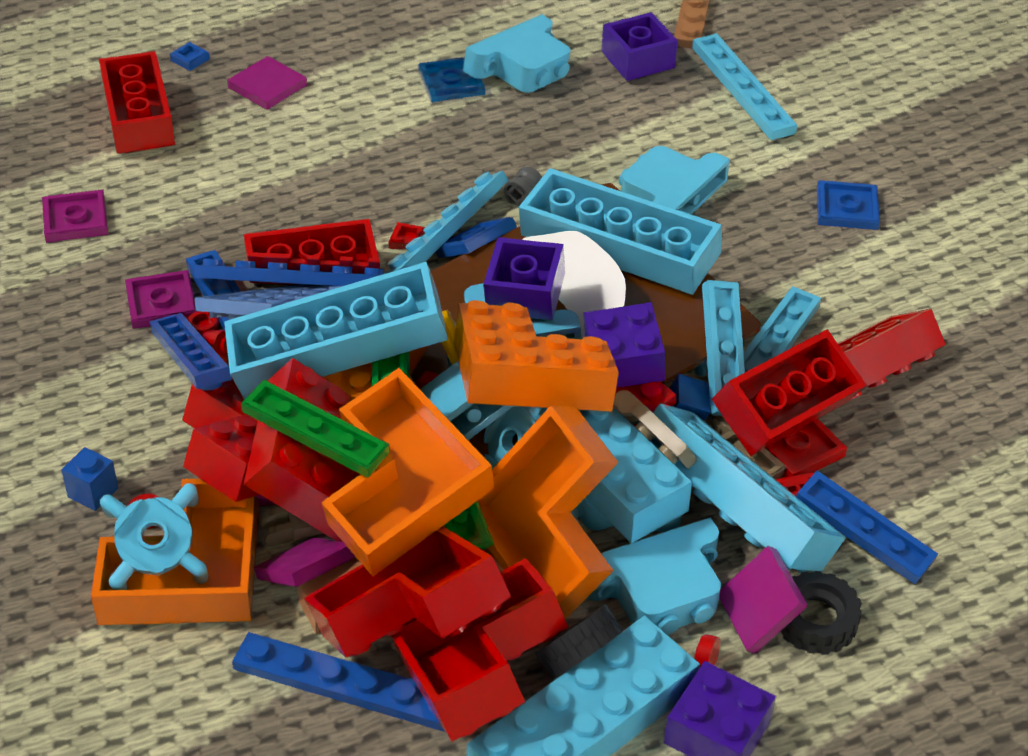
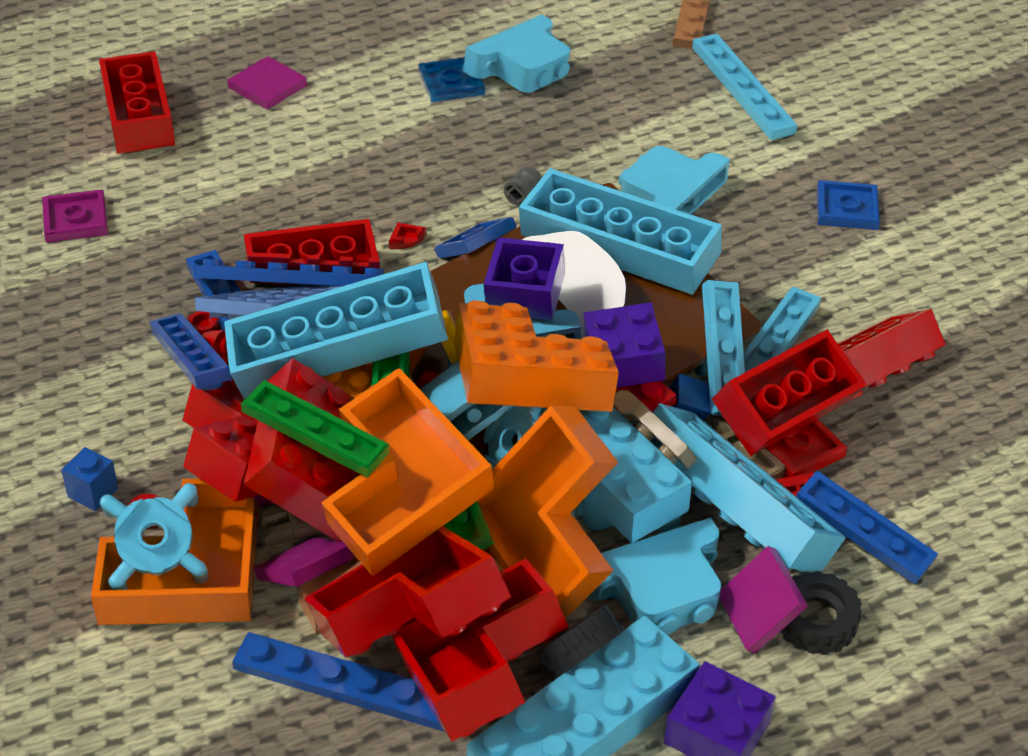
magenta tile [125,270,197,329] -> none
blue tile [170,42,210,71] -> none
medium azure plate [384,170,509,274] -> none
dark purple brick [601,12,678,81] -> none
red tile [694,634,720,669] -> none

